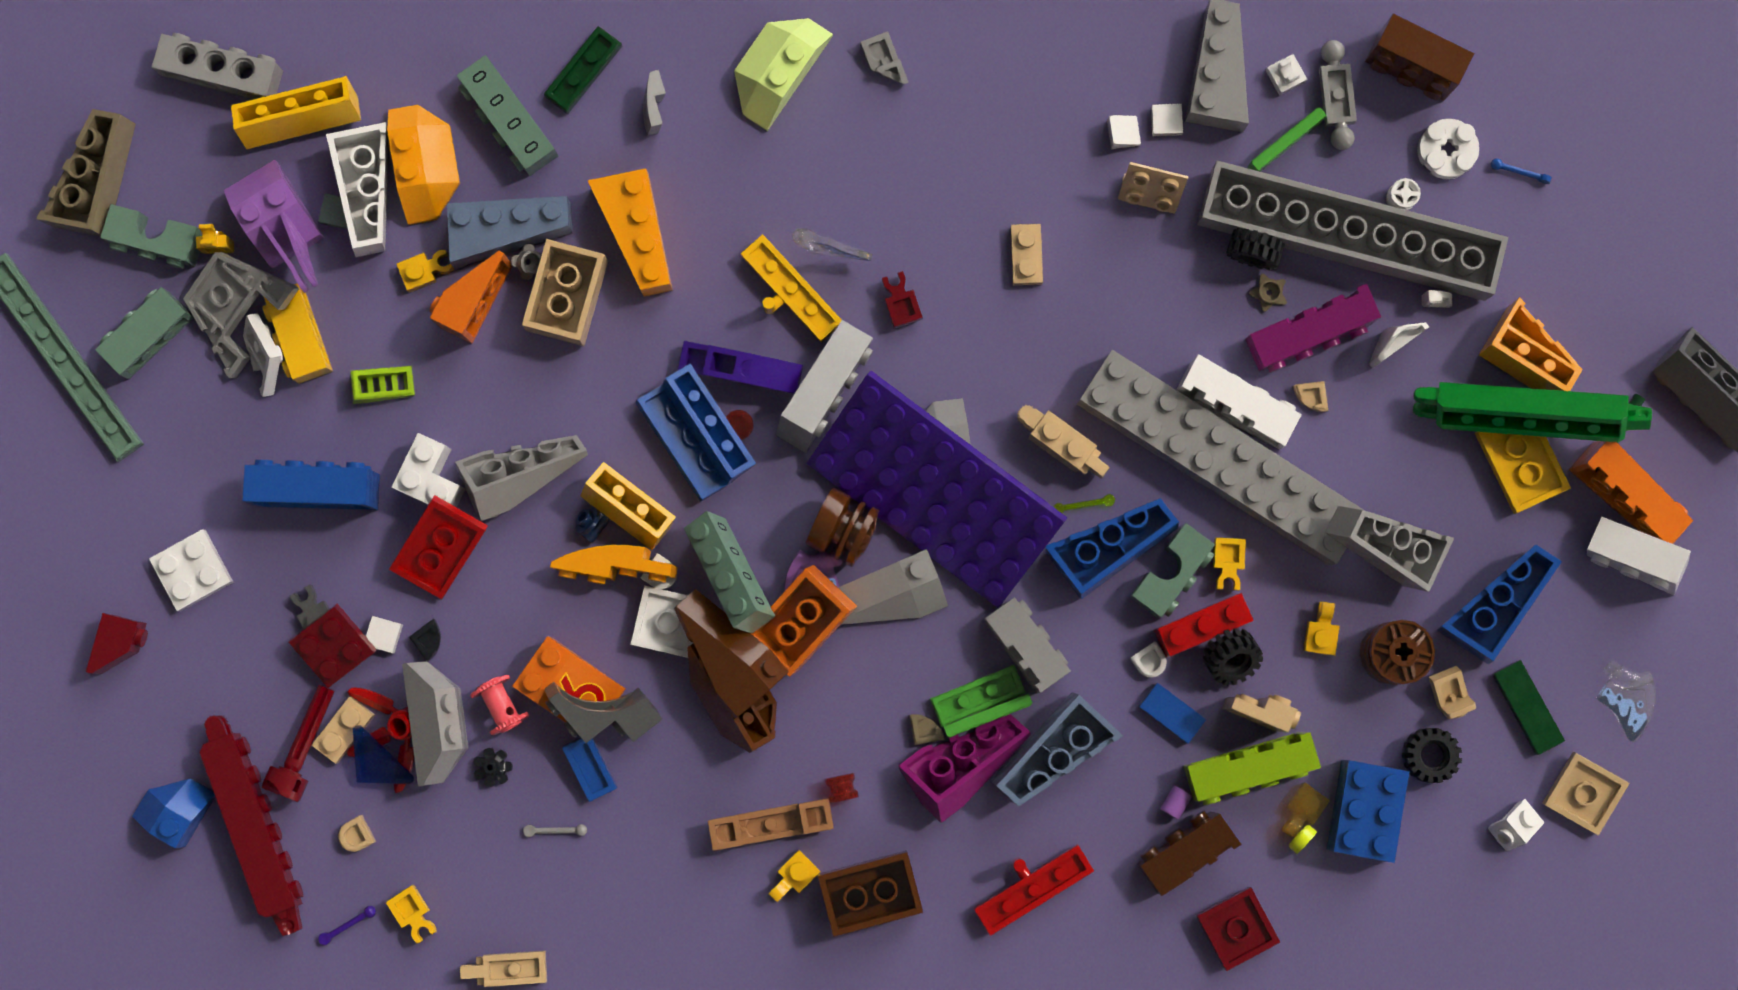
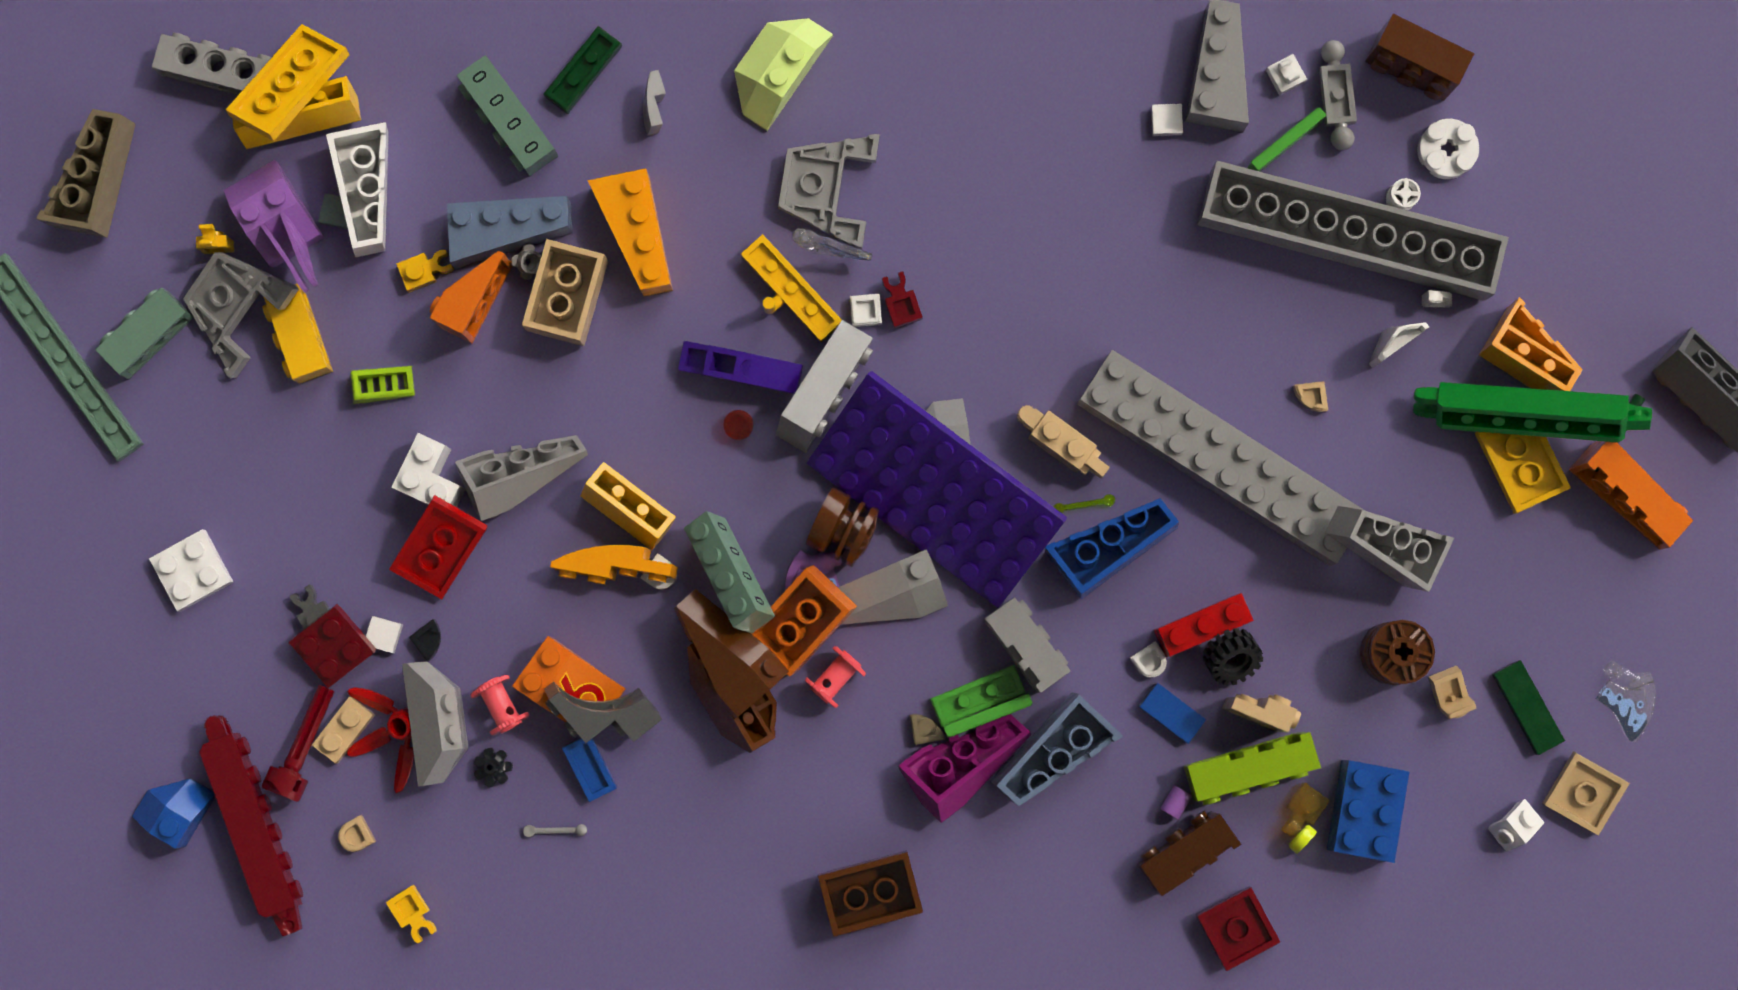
dark red slope [86,613,148,674] -> none
sand green arch [100,204,202,269] -> none
white wing [243,313,283,397] -> none
blue brick [243,460,380,510] -> none
dark purple hinge [318,906,376,945] -> none
clear blue tile [353,725,414,784] -> none
light orange wedge [387,105,460,225] -> none
tan hinge [460,950,547,987] -> none
dark blue plate [575,507,611,543] -> none
white plate [630,585,693,658] -> none
blue slope [635,364,756,502] -> none
medium nougat slope [708,798,834,851] -> none
yellow plate [769,850,821,902] -> none
clear red wheel [825,773,859,803] -> none
light grey slope [860,31,909,84] -> none
red plate [974,844,1094,936] -> none
tan plate [1010,224,1043,286] -> none
white slope [1107,115,1141,149] -> none
tan hinge [1118,162,1188,214] -> none
sand green arch [1129,523,1215,619] -> none
white wedge [1176,354,1302,450] -> none
yellow plate [1213,537,1246,591] -> none
black tyre [1226,228,1285,270] -> none
magenta wedge [1245,284,1381,373] -> none
dark tan plate [1249,274,1287,312] -> none
yellow plate [1303,602,1340,656] -> none
black tyre [1402,728,1462,783] -> none
blue wedge [1437,545,1562,665] -> none
blue hinge [1491,158,1552,184] -> none
white wedge [1587,517,1691,596] -> none
none -> yellow plate [226,24,350,141]
none -> light grey wing [778,134,880,250]
none -> coral hose [805,646,866,708]
none -> white tile [850,294,882,327]

